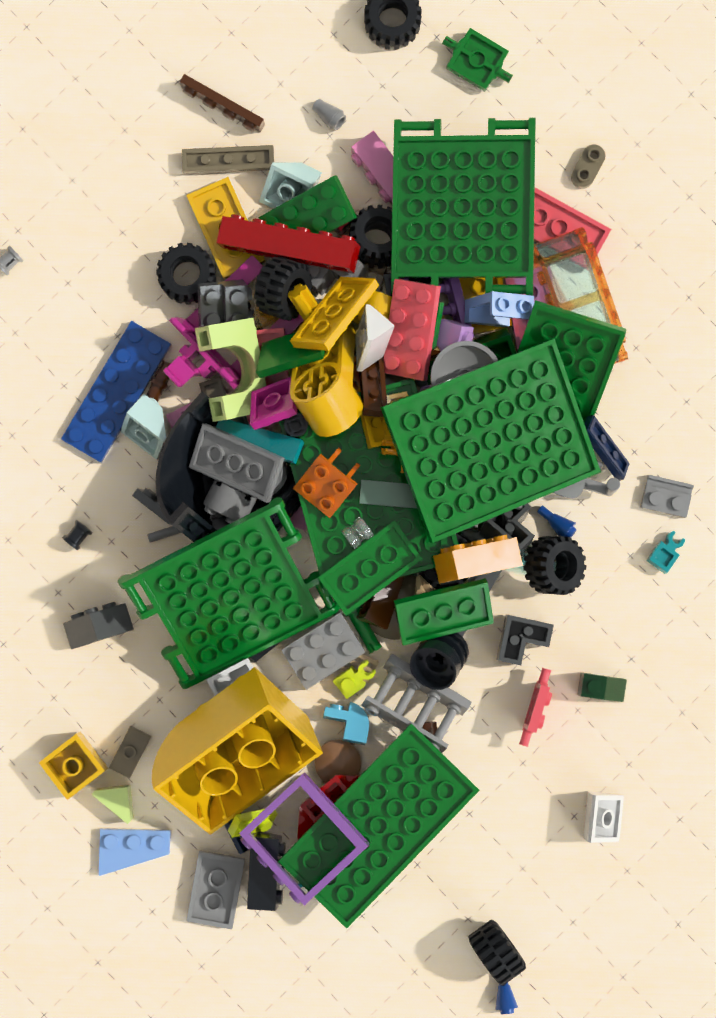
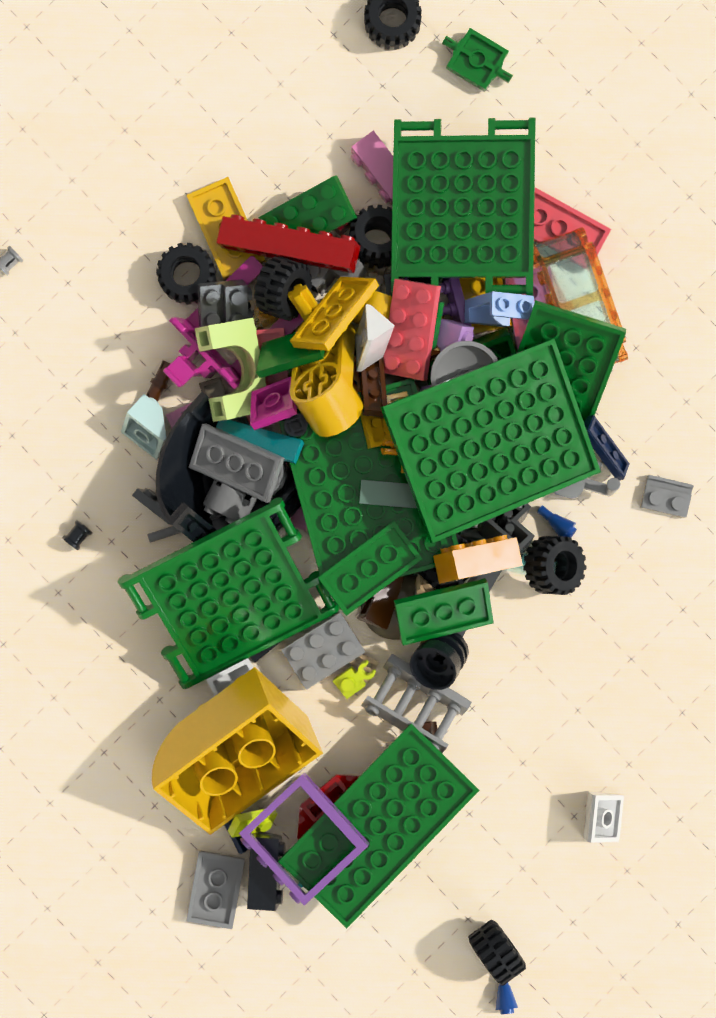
yellow brick [39,731,109,800] -> none
blue plate [61,321,172,463] -> none
dark grey brick [63,602,134,650] -> none
yellowish green slope [92,785,134,824] -> none
light blue wing [99,828,171,876] -> none
dark tan plate [109,726,152,778] -> none
reddish brown plate [180,74,265,133] -> none
dark tan plate [182,145,274,174] -> none
light aqua slope [259,162,322,209] -> none
orange plate [293,447,361,518] -> none
light grey cone [312,98,346,131] -> none
medium nougat dish [315,740,361,783] -> none
medium azure brick [323,702,369,745] -> none
clear wheel [341,516,374,549] -> none
green pin [345,605,382,654] -> none
dark grey brick [496,614,554,666] -> none
coral plate [519,668,552,747] -> none
dark tan plate [571,144,606,189] -> none
dark green slope [577,672,627,702] -> none
teal plate [646,531,685,574] -> none

